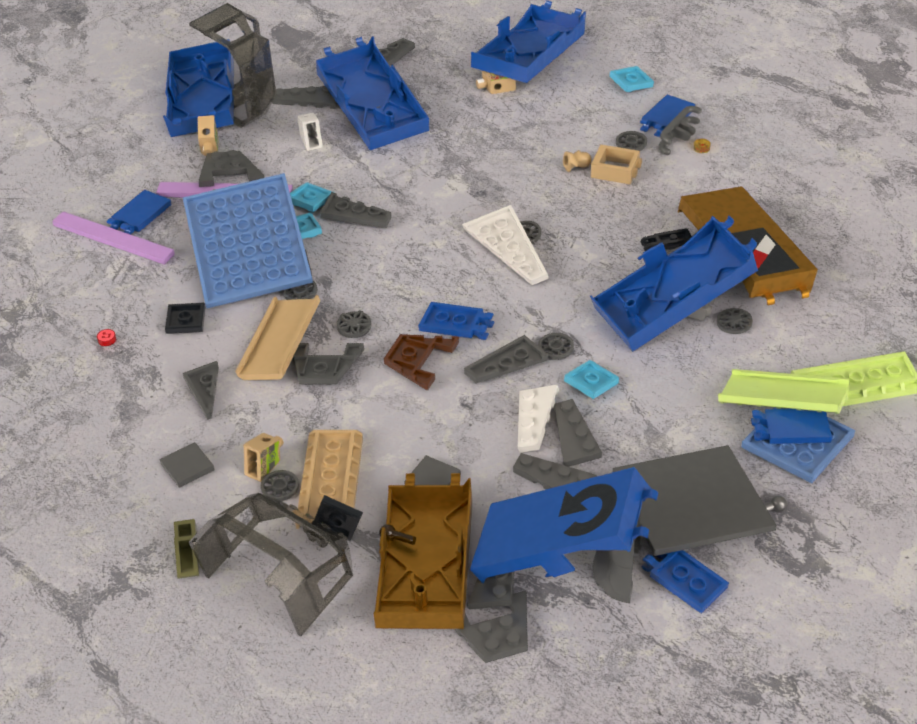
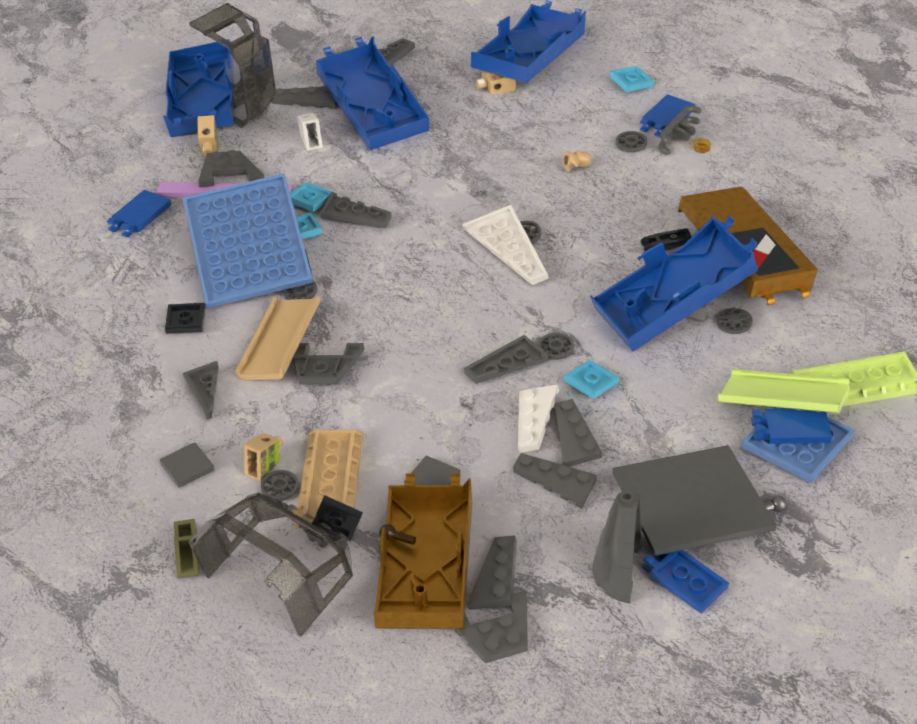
lavender tile [52,212,175,265] -> none
tile [97,329,116,346] -> none
dark grey wheel [337,310,372,338] -> none
reddish brown wing [384,334,459,390] -> none
blue tile [418,302,495,340] -> none
blue piece [470,467,658,583] -> none
tan window [591,144,642,185] -> none

